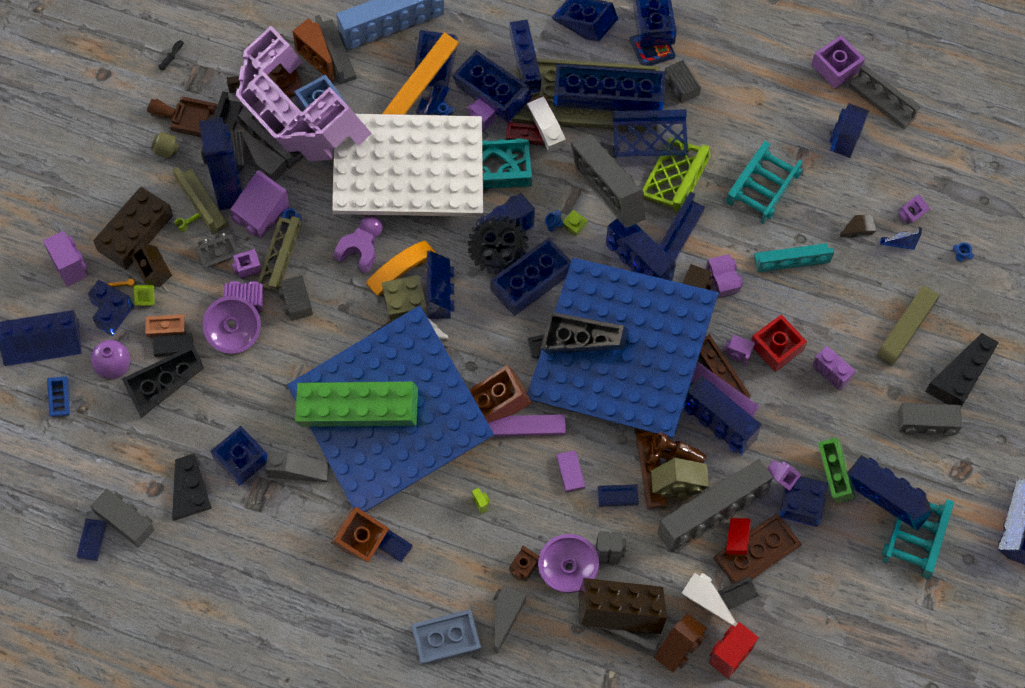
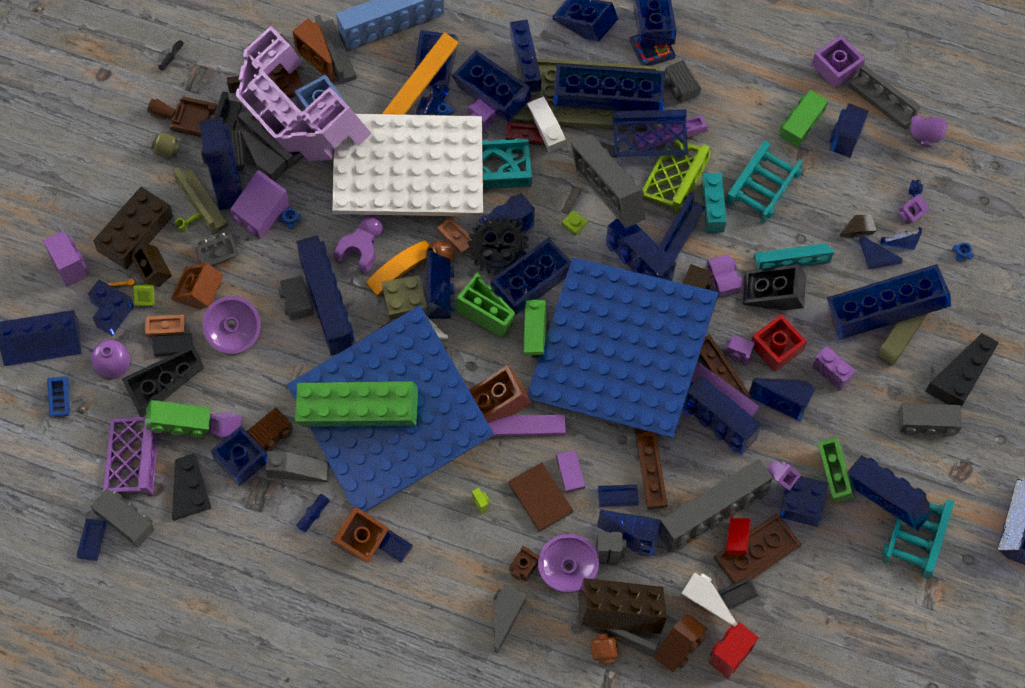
medium lavender brick [223,281,264,311] -> none
medium lavender brick [232,249,261,278] -> none
olive fence [258,216,302,293] -> none
sand blue plate [411,609,481,665] -> none
black wedge [541,312,629,353] -> none
blue plate [545,210,563,231] -> none
reddish brown piece [645,432,706,465] -> none
olive brick [651,458,709,500] -> none
none -> medium lavender fence [103,417,159,495]
none -> bright green brick [145,400,209,438]
none -> dark orange slope [171,263,223,309]
none -> medium lavender panel [210,412,241,437]
none -> reddish brown brick [246,407,293,454]
none -> clear blue brick [296,235,355,356]
none -> clear blue pin [296,494,330,533]
none -> dark orange head [426,241,455,266]
none -> nougat plate [437,217,472,255]
none -> bright green wedge [455,272,515,339]
none -> reddish brown tile [508,463,573,532]
none -> bright green slope [524,300,548,355]
none -> dark orange head [591,633,619,664]
none -> clear blue slope [597,509,660,556]
none -> medium lavender tile [633,115,708,151]
none -> teal arch [701,173,727,233]
none -> black slope [743,264,806,310]
none -> clear blue slope [749,378,816,422]
none -> bright green brick [780,90,829,148]
none -> clear blue brick [827,264,951,340]
none -> clear blue tile [859,236,903,269]
none -> clear blue plate [909,179,923,197]
none -> medium lavender cylinder [910,116,948,146]

